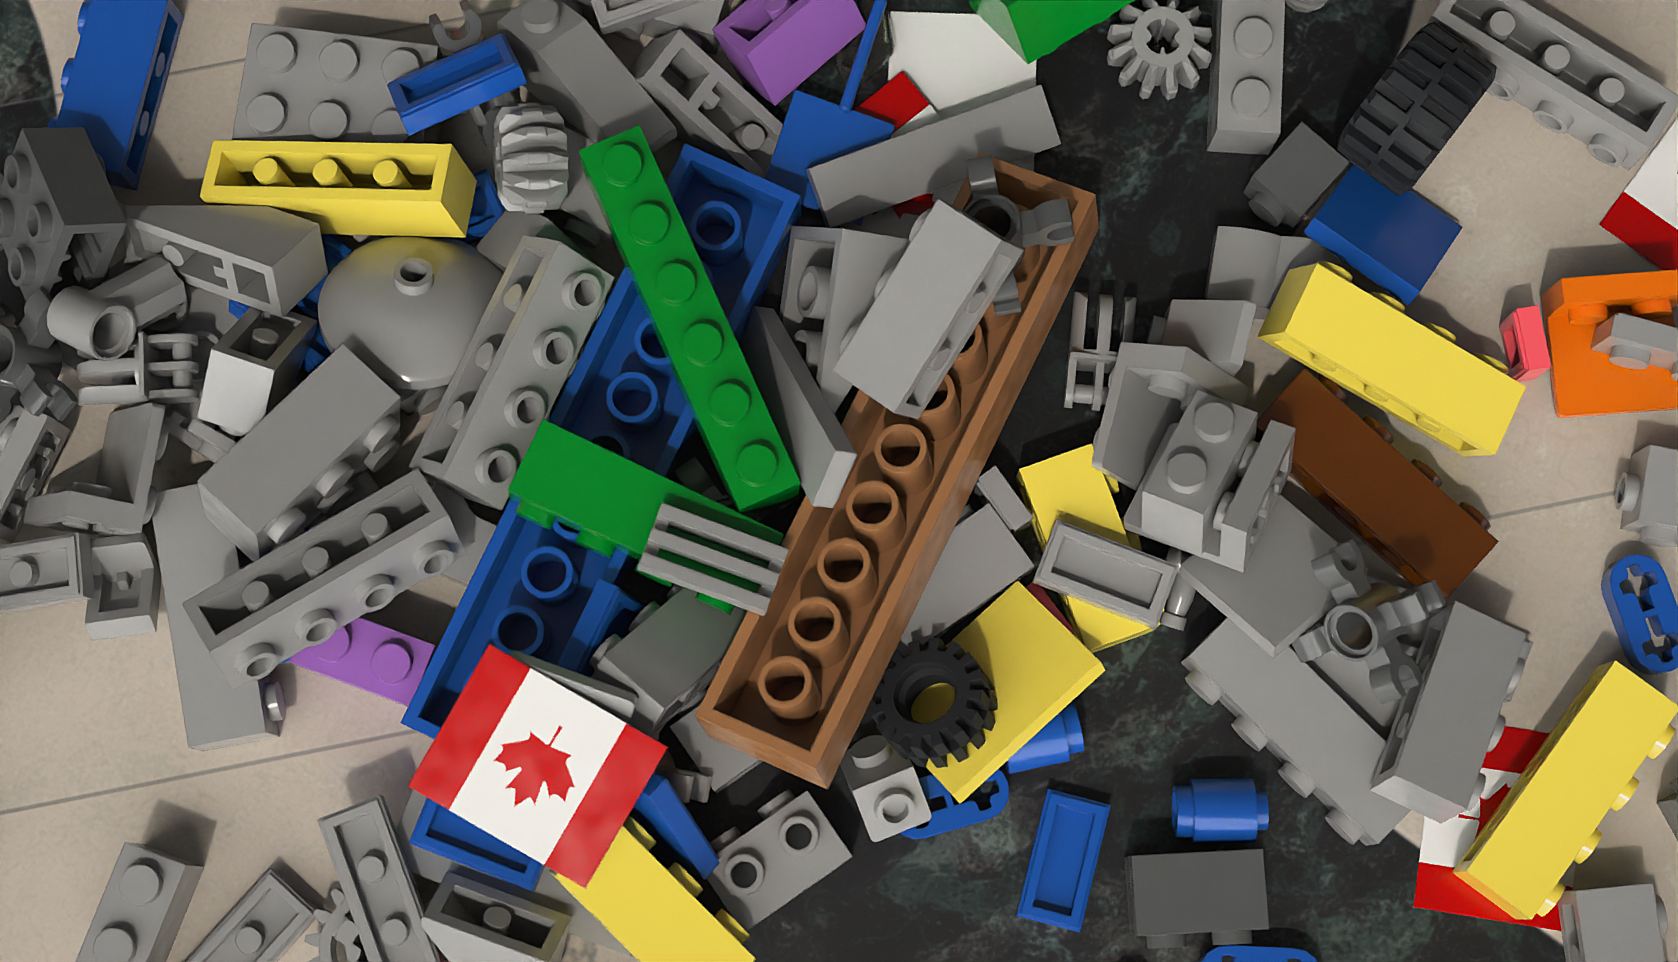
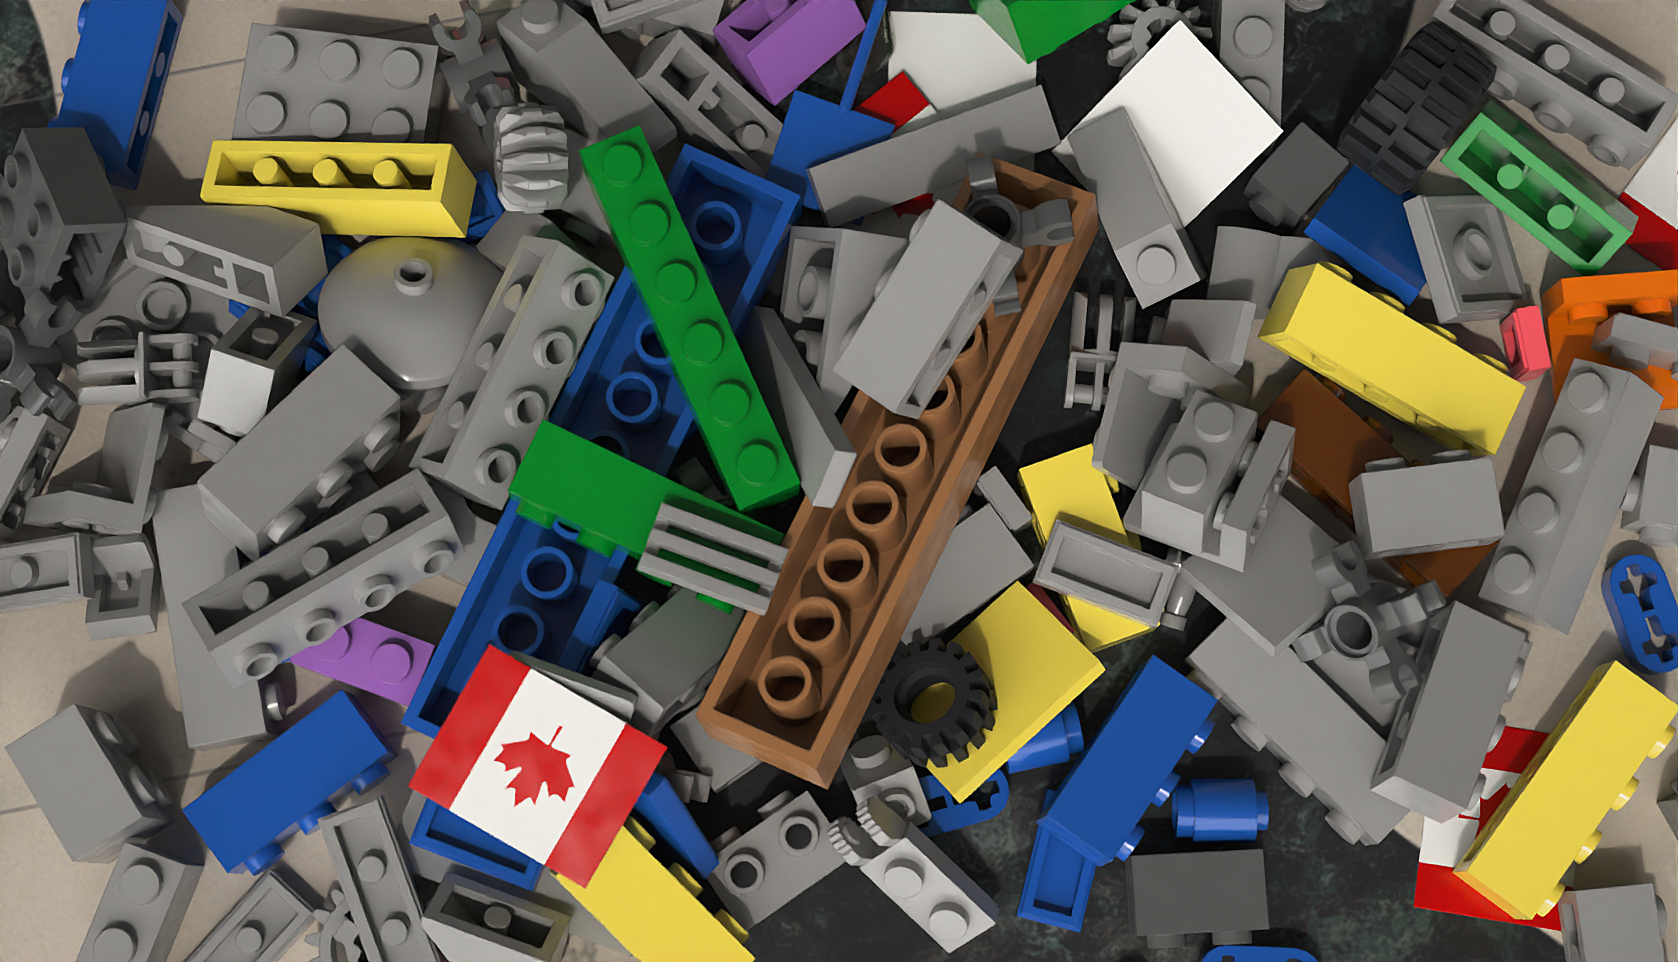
light grey piece [47,256,187,361] -> none
blue tile [387,33,527,136] -> none
none -> light grey brick [4,704,175,864]
none -> blue brick [182,689,399,876]
none -> light grey hinge [827,796,1000,953]
none -> blue brick [1036,655,1218,867]
none -> white sticker [1051,20,1283,228]
none -> light grey slope [1067,107,1208,309]
none -> light grey brick [1348,450,1505,560]
none -> light grey tile [1403,193,1531,324]
none -> green brick [1440,99,1639,276]
none -> light grey brick [1477,358,1664,635]

